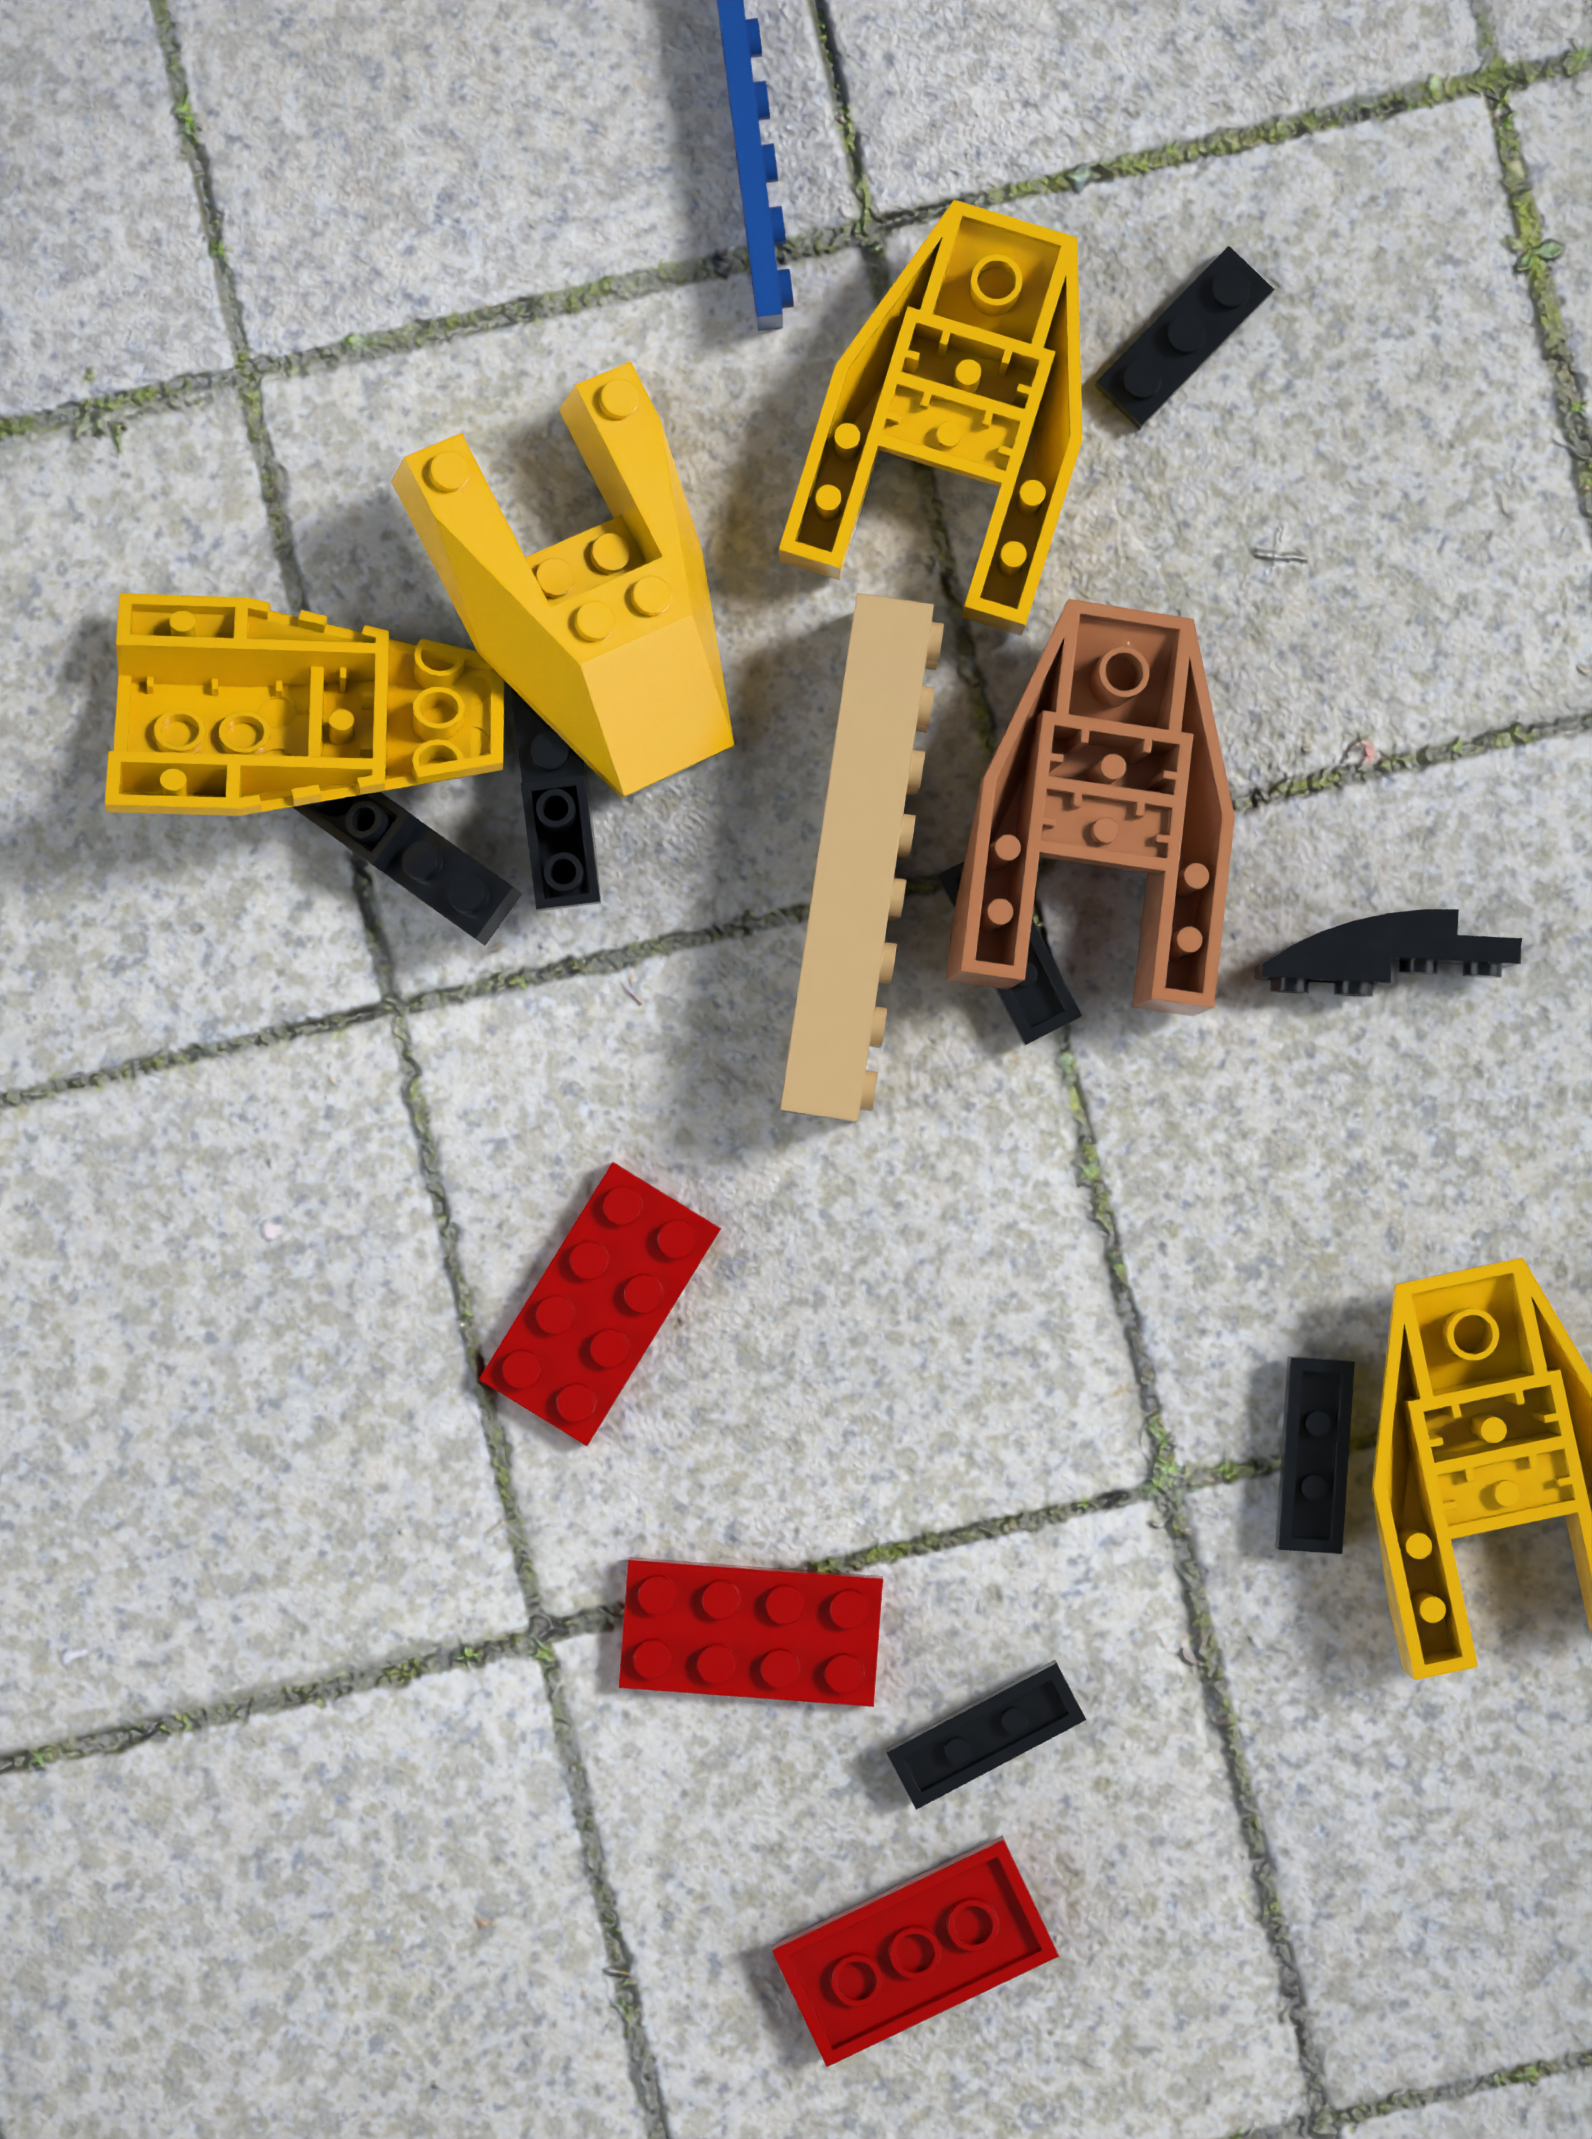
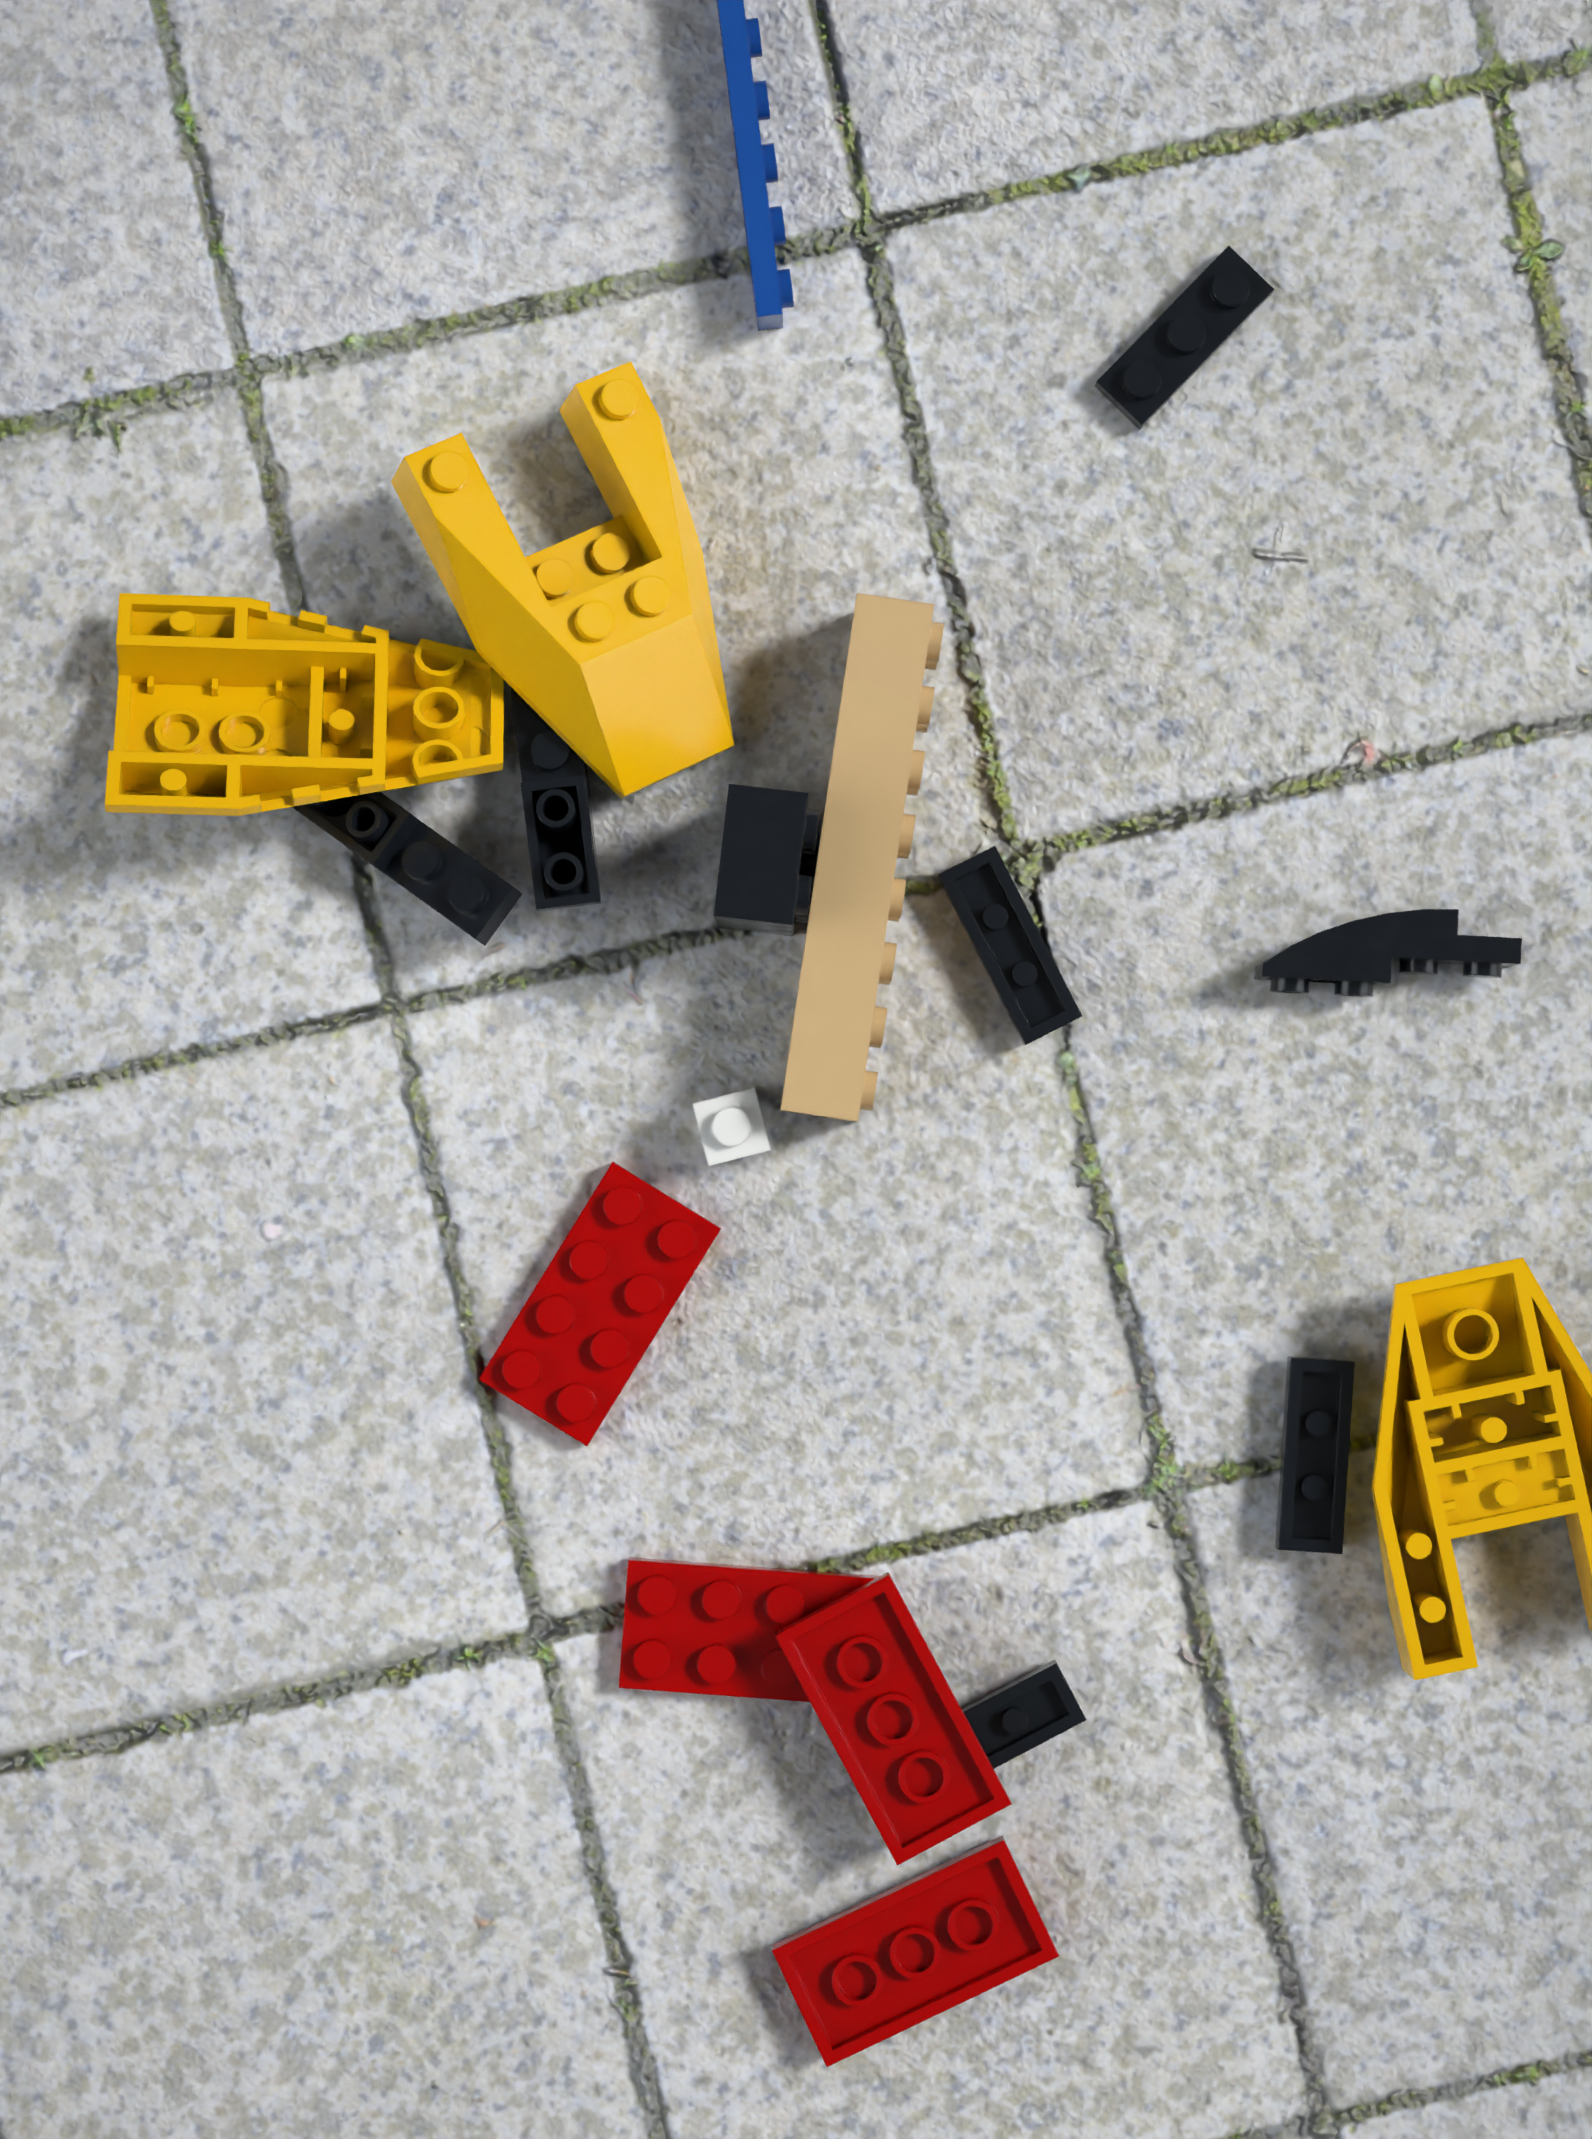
yellow wedge [779,200,1082,636] -> none
nougat wedge [945,599,1235,1016] -> none
none -> white brick [692,1088,771,1166]
none -> black brick [713,784,820,936]
none -> red plate [775,1572,1012,1866]

